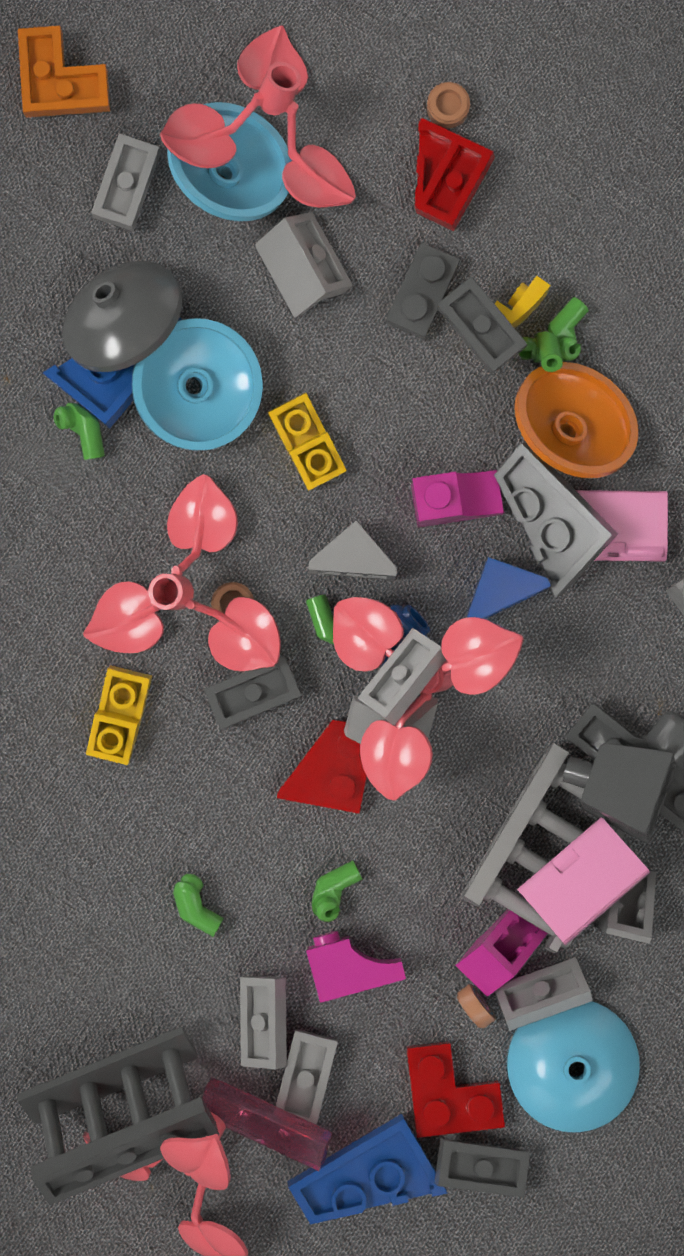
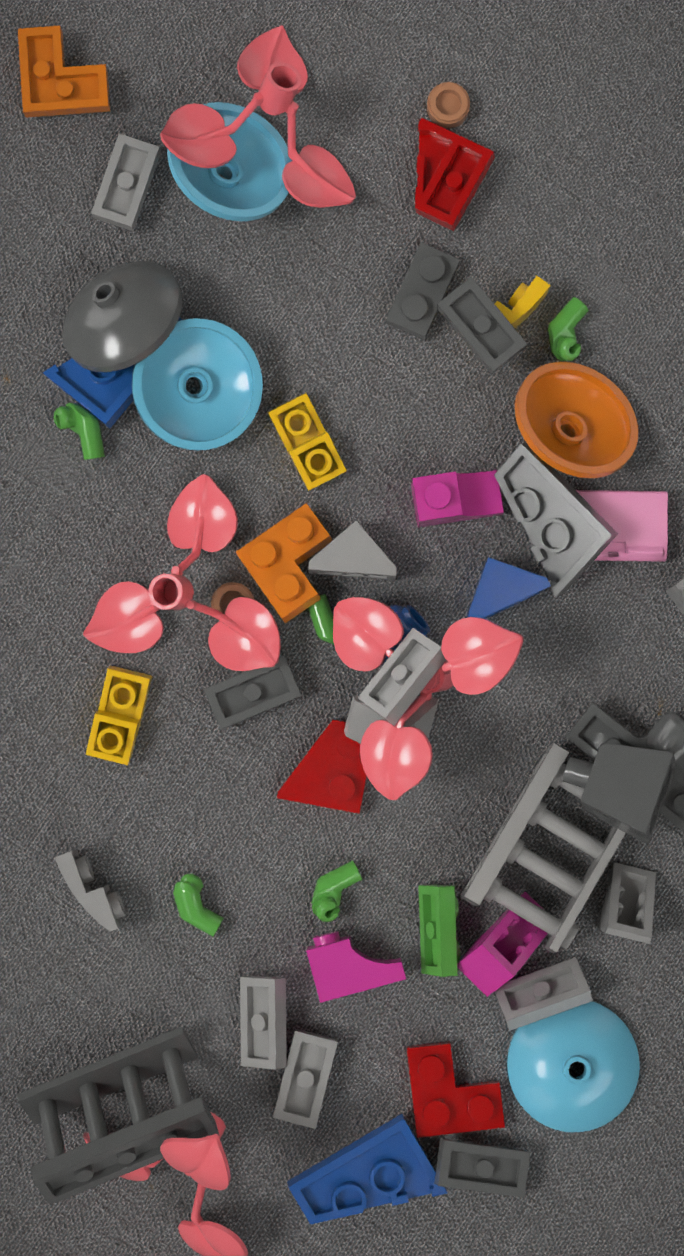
clear pink tile [203,1077,332,1171] -> none
light grey panel [255,212,353,317] -> none
nougat tile [457,983,496,1029] -> none
bright pink piece [517,817,650,946] -> none
bright green arm [519,331,563,372] -> none
none -> light grey slope [54,850,126,932]
none -> orange plate [235,503,333,624]
none -> bright green plate [418,884,460,977]

